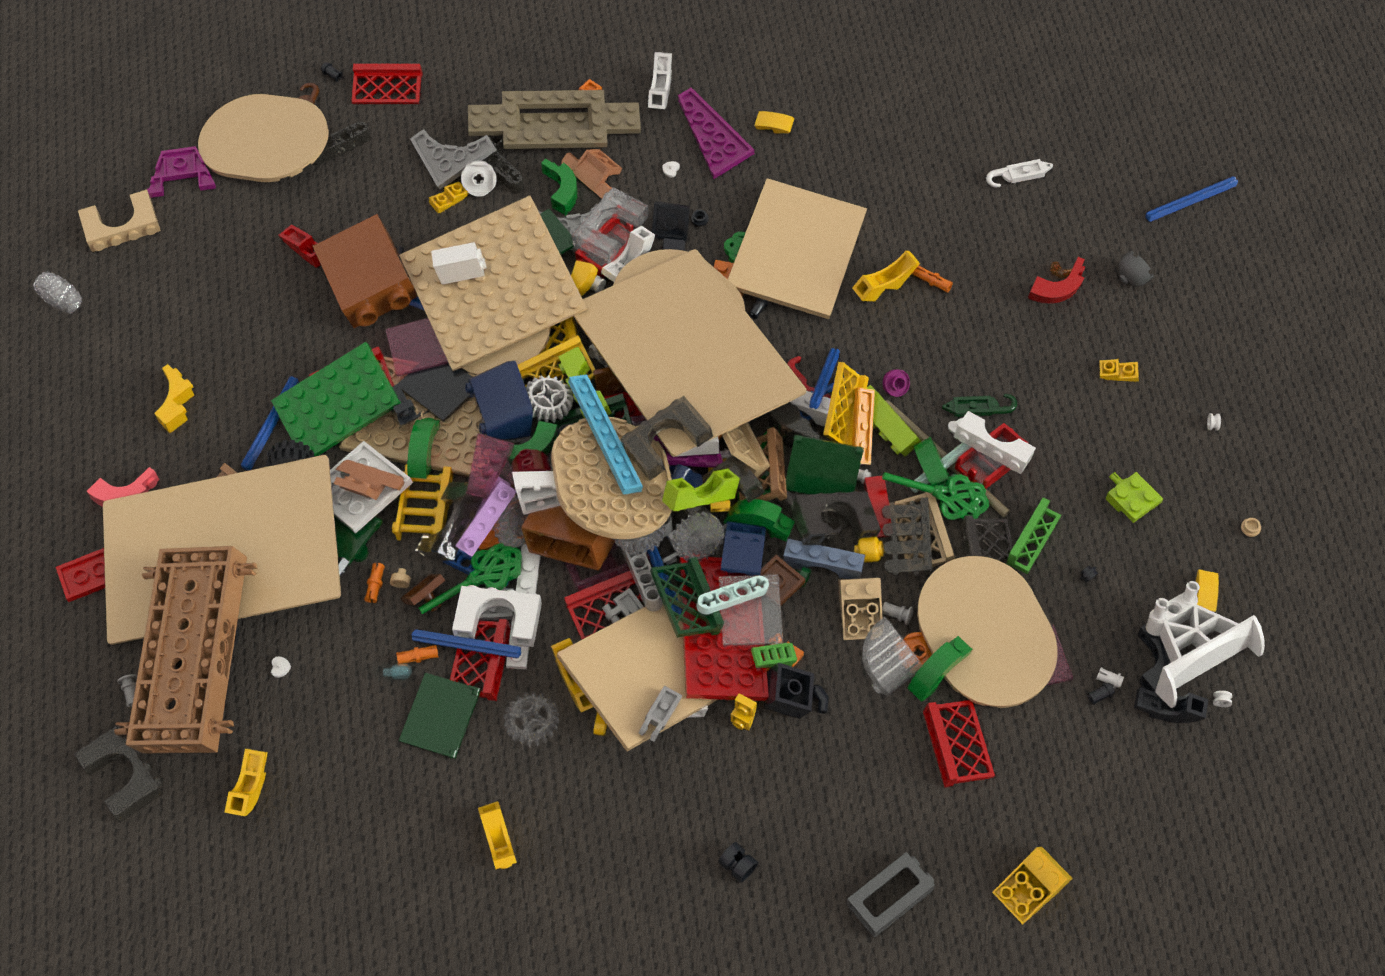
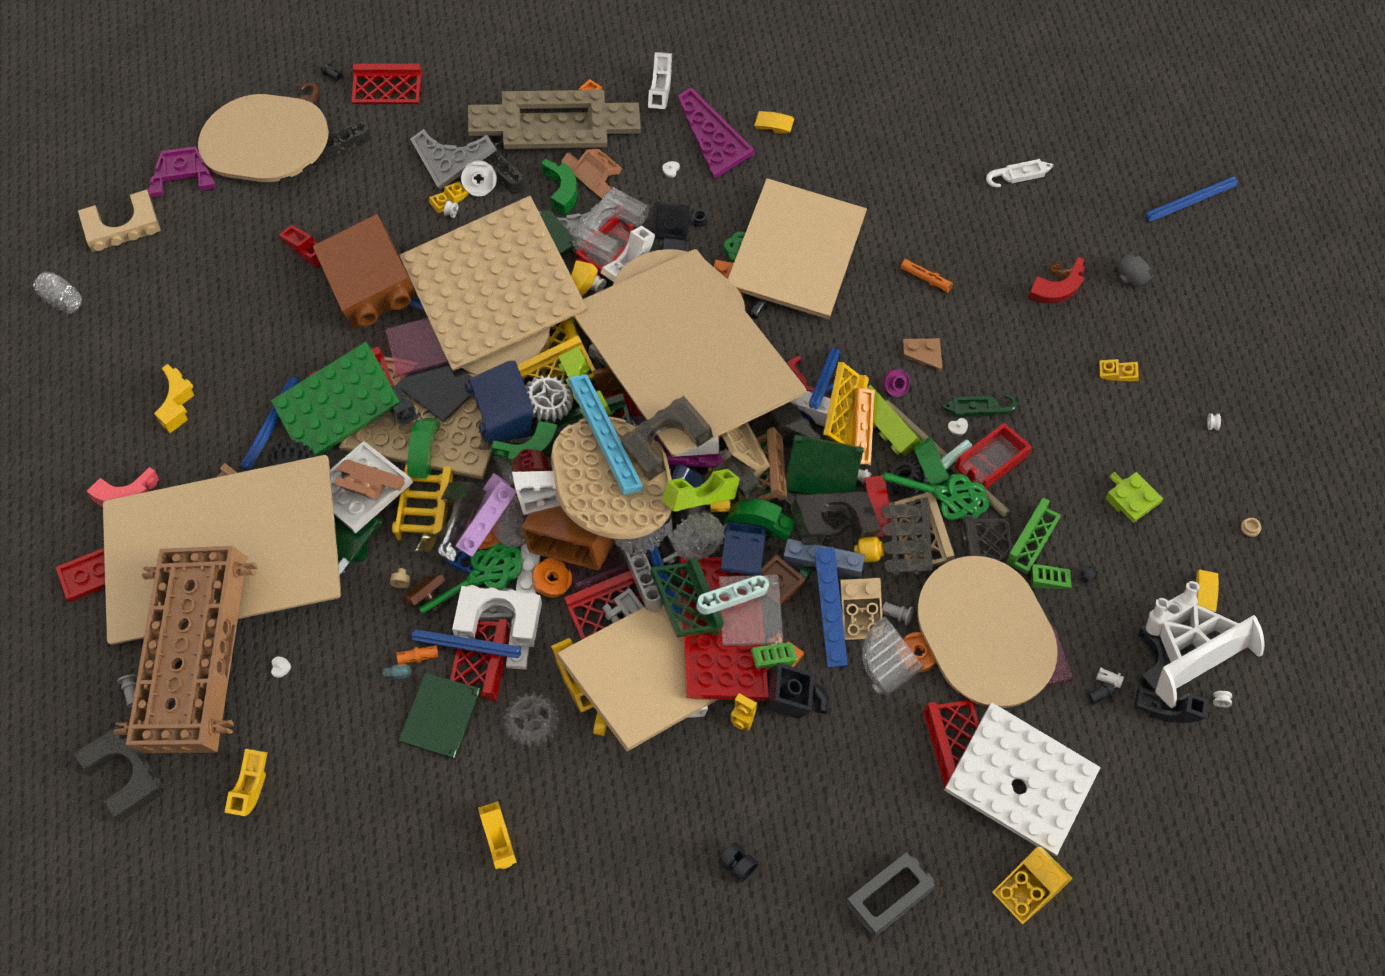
orange pin [364,563,385,603] -> none
white brick [431,242,487,285] -> none
clear pink wing [467,433,514,499] -> none
light grey hinge [639,686,682,742] -> none
yellow arch [852,251,920,302] -> none
green arch [908,636,973,702] -> none
white arch [954,411,1036,474] -> none
none -> white bush [444,201,458,218]
none -> orange plate [532,558,572,598]
none -> blue plate [815,547,848,668]
none -> black tyre [888,459,924,495]
none -> medium nougat wing [903,338,942,372]
none -> white plate [944,703,1100,857]
none -> bright green slope [1030,564,1072,589]

